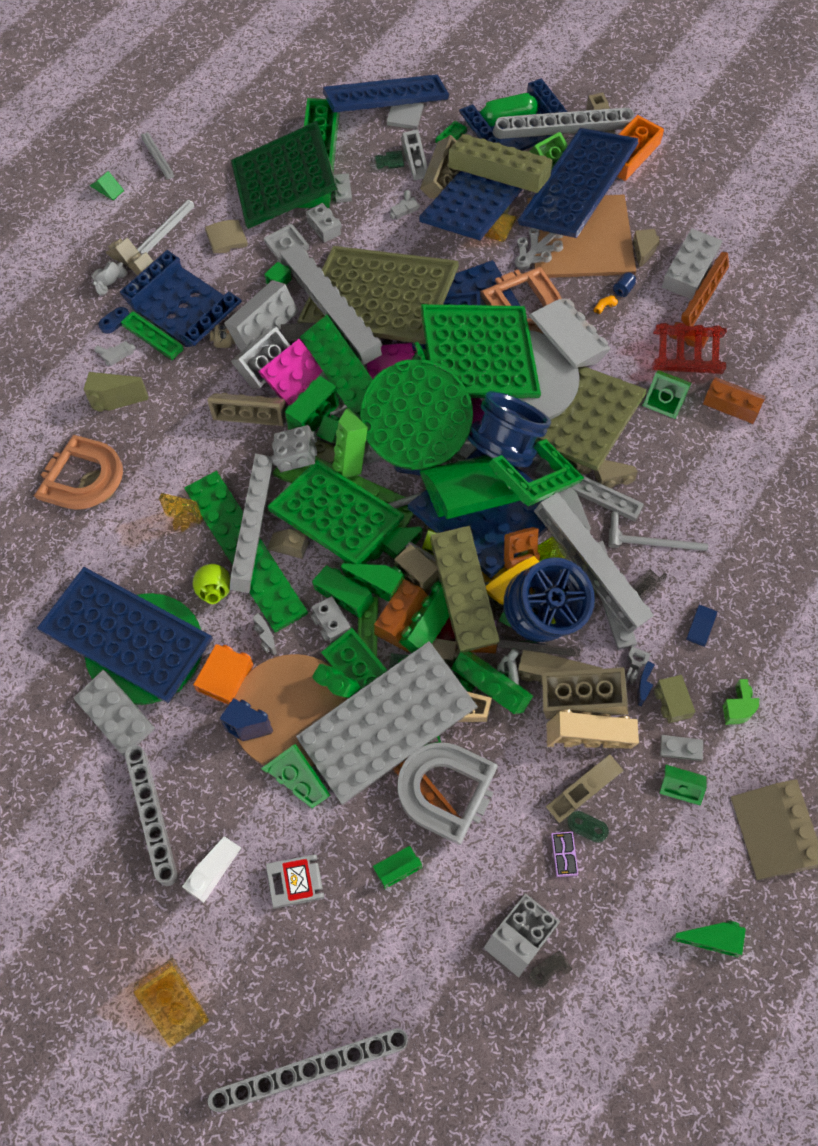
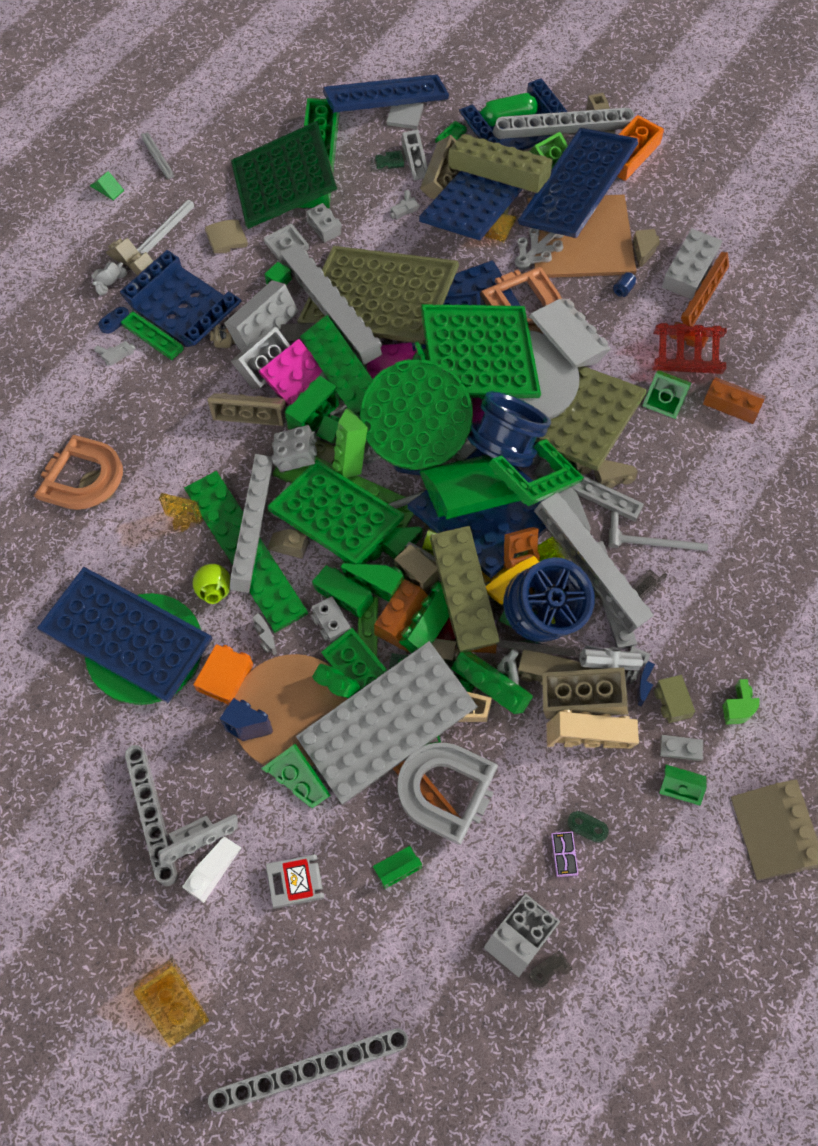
light grey plate [74,670,155,756] -> none
olive slope [83,372,149,412] -> none
light grey plate [334,173,352,203] -> none
dark tan slope [546,755,624,823] -> none
light orange arm [593,295,618,314] -> none
green slope [672,920,746,958] -> none
dark blue slope [686,604,718,647] -> none
none -> light grey bracket [158,814,238,866]
none -> light grey piece [579,645,643,670]

